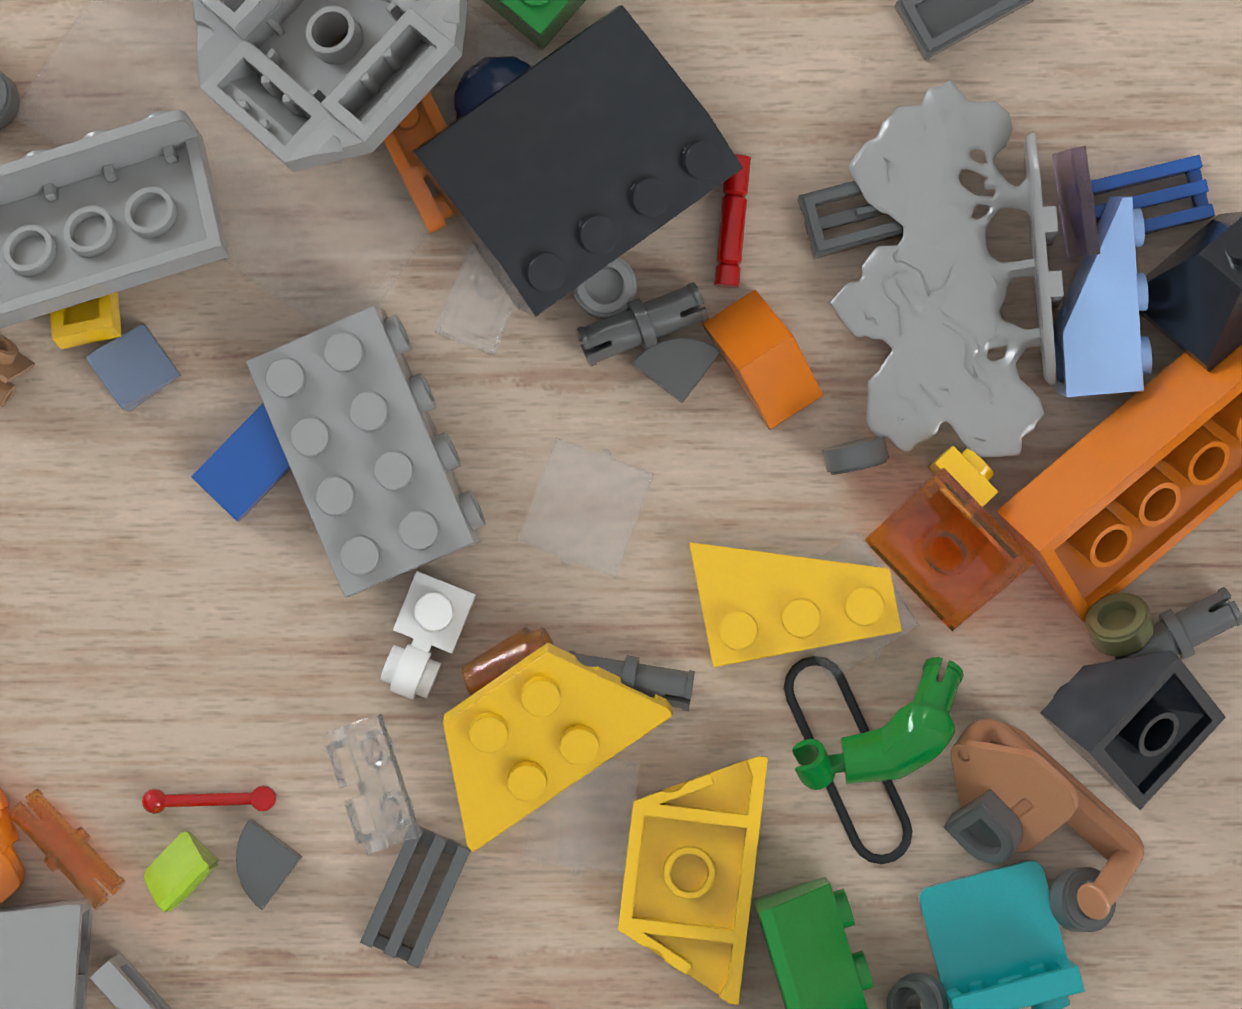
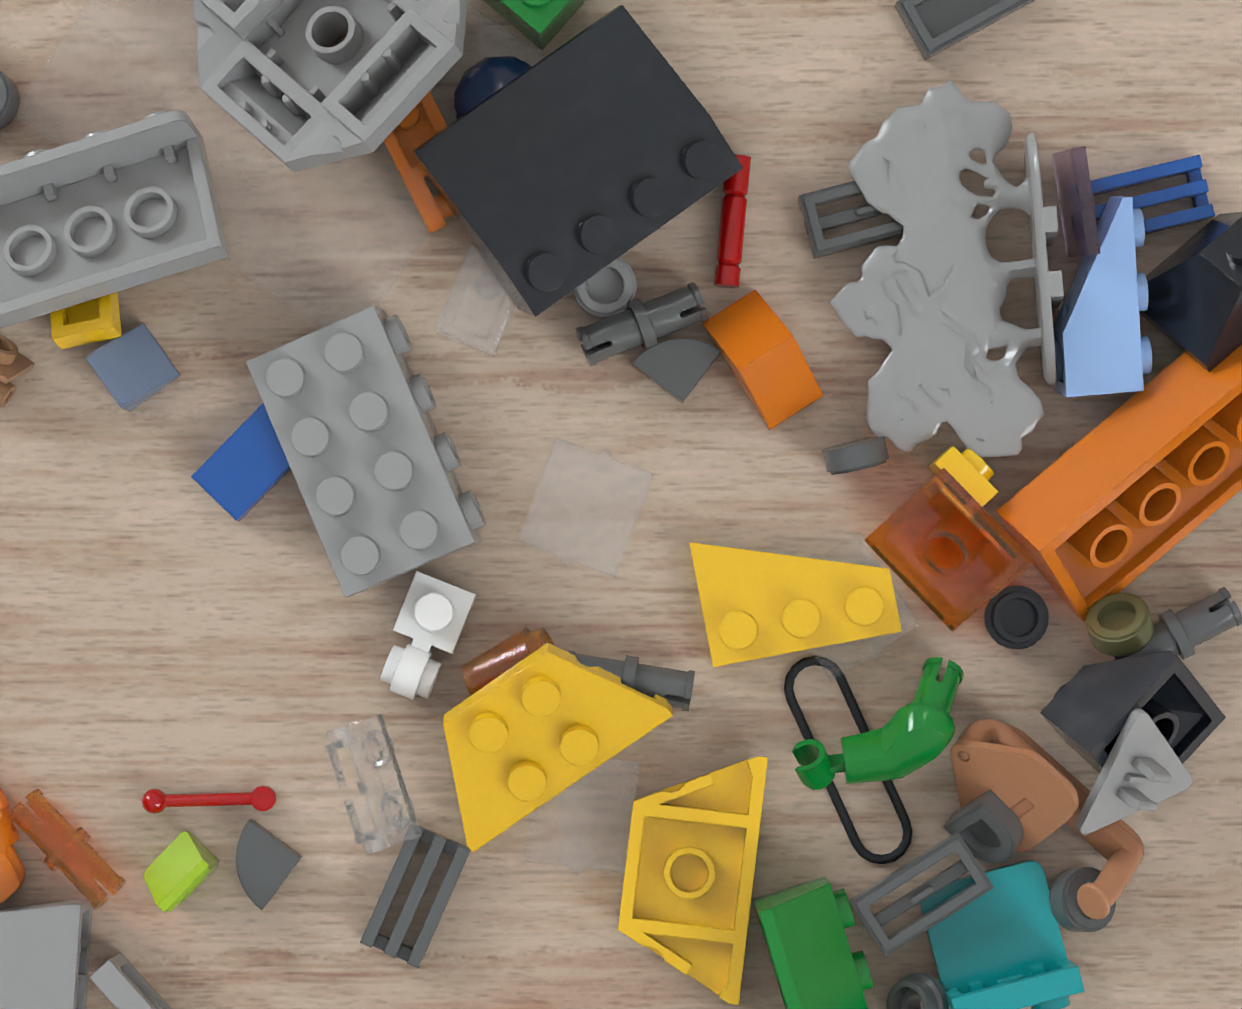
none -> dark grey tile [849,831,994,957]
none -> black plate [984,586,1049,649]
none -> light grey piece [1074,708,1192,835]

